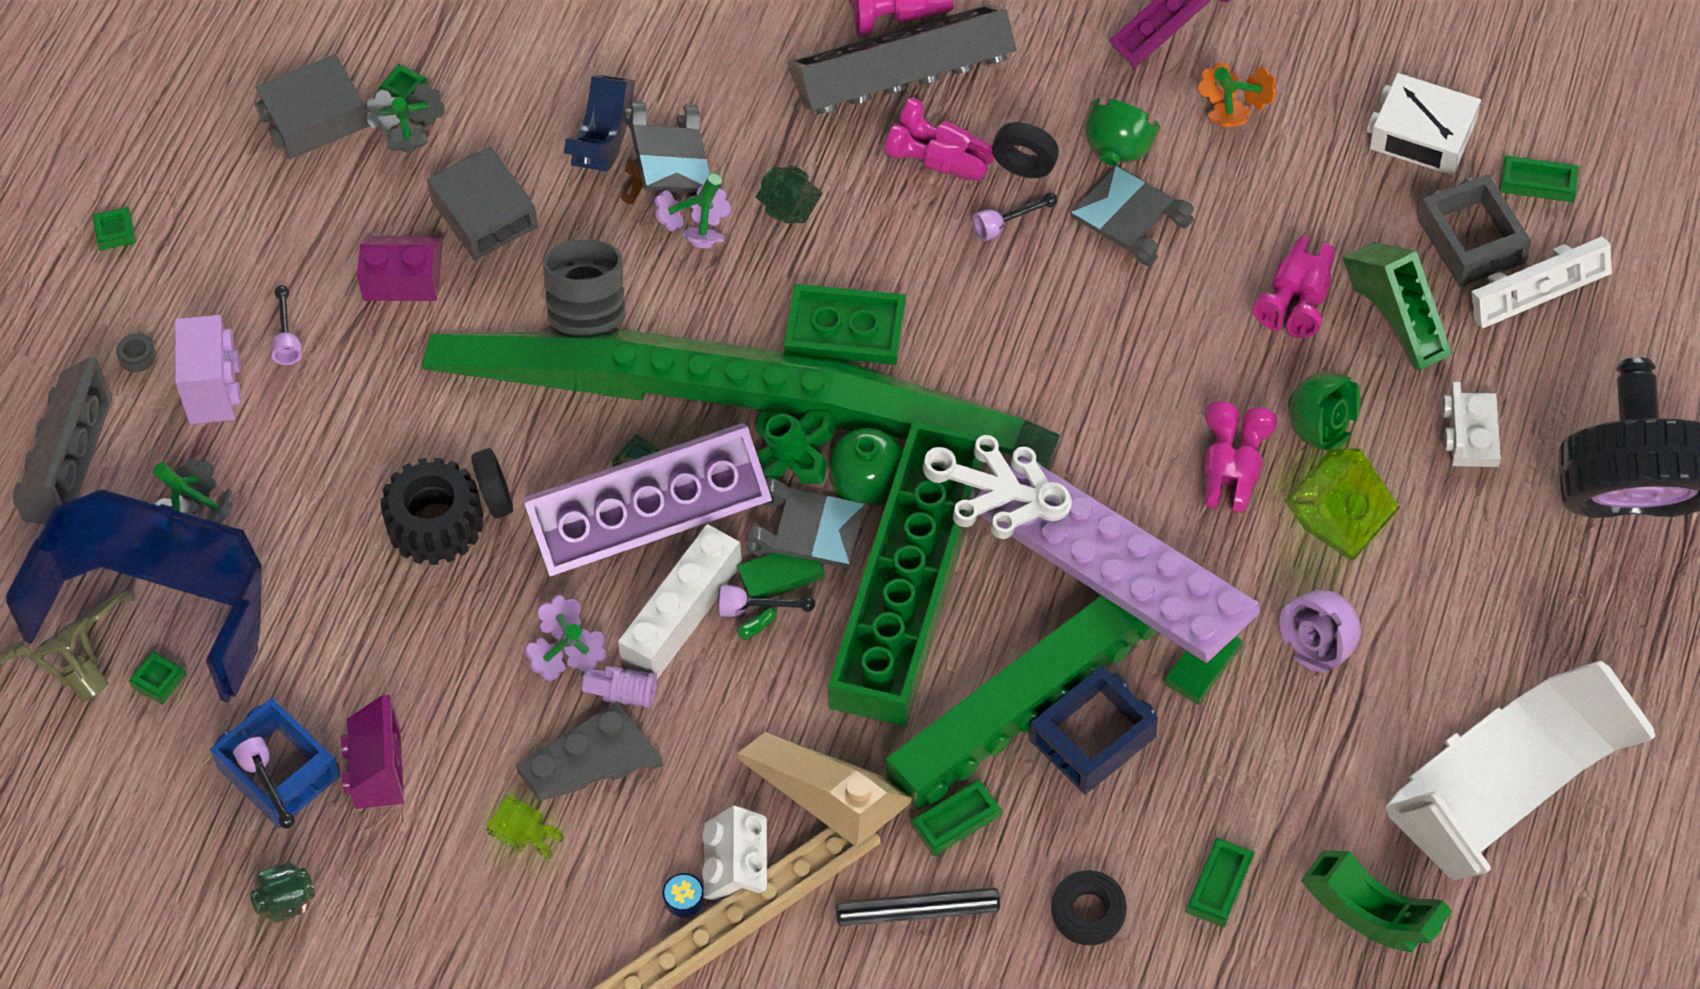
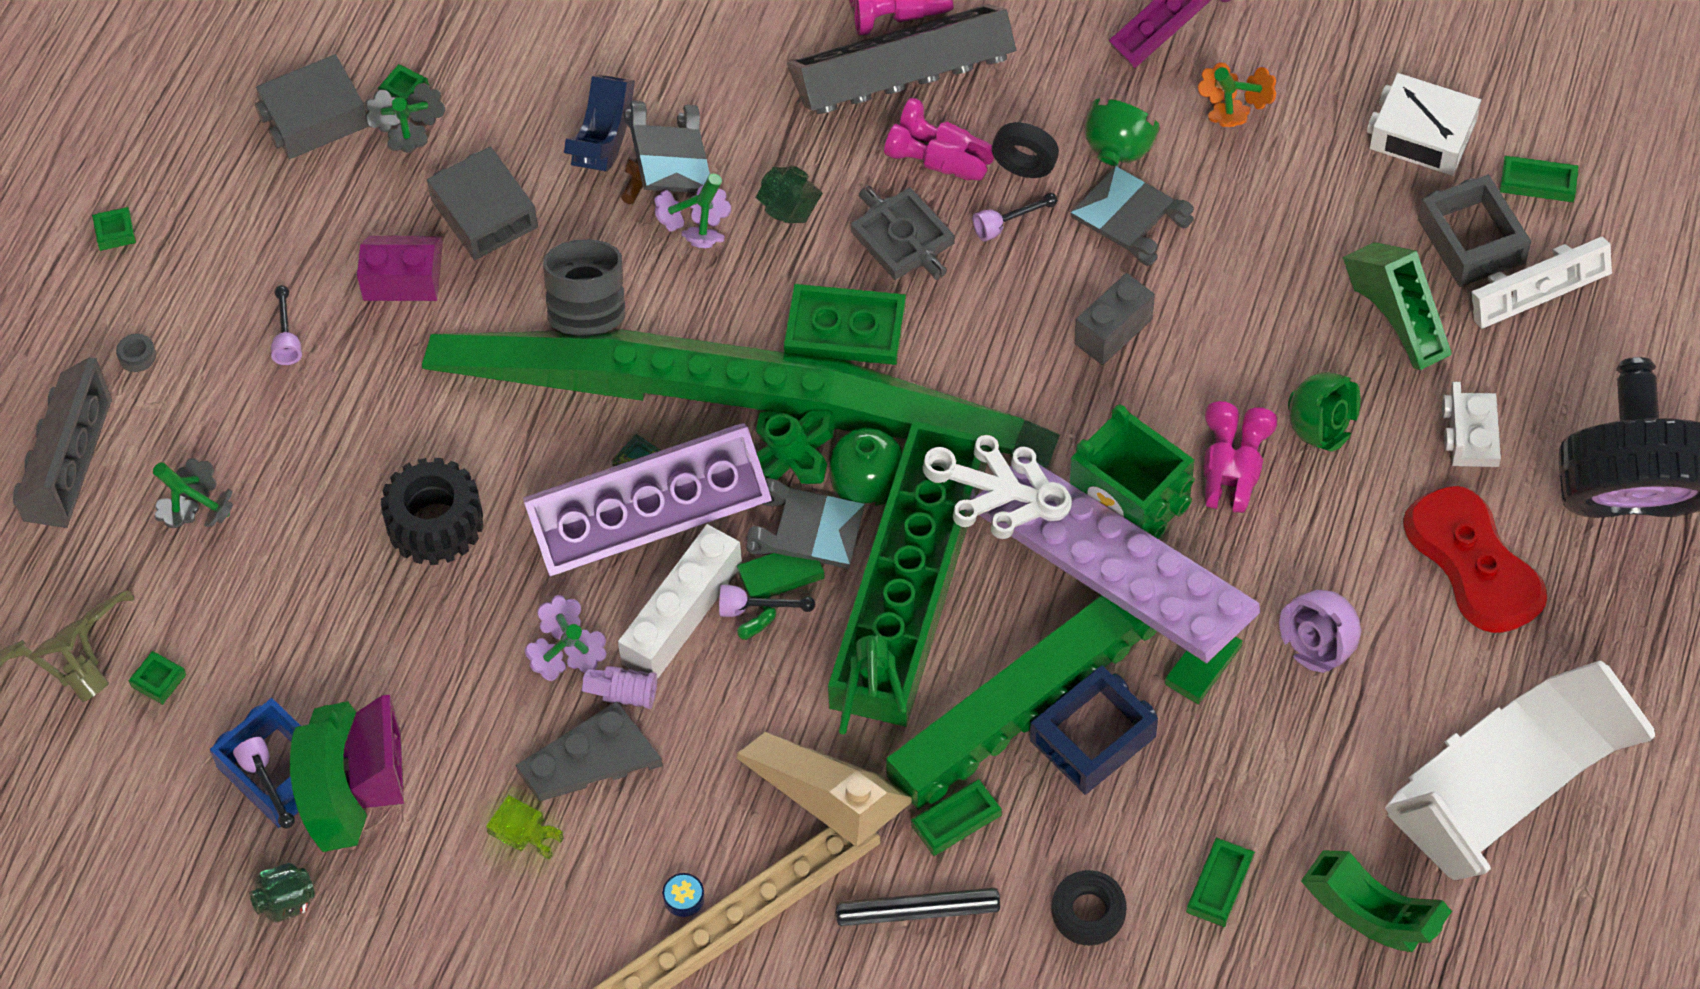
clear blue piece [6,489,262,703] -> none
lavender brick [175,315,241,424] -> none
black tyre [471,448,513,519] -> none
white bracket [702,806,767,902] -> none
dark pink piece [1252,236,1335,338] -> none
clear neon green slope [1284,449,1400,560] -> none
none -> green arch [290,701,367,852]
none -> green plant [839,636,907,735]
none -> dark grey plate [851,186,955,280]
none -> green container [1070,404,1195,539]
none -> dark grey brick [1075,273,1155,365]
none -> red plate [1403,486,1547,633]

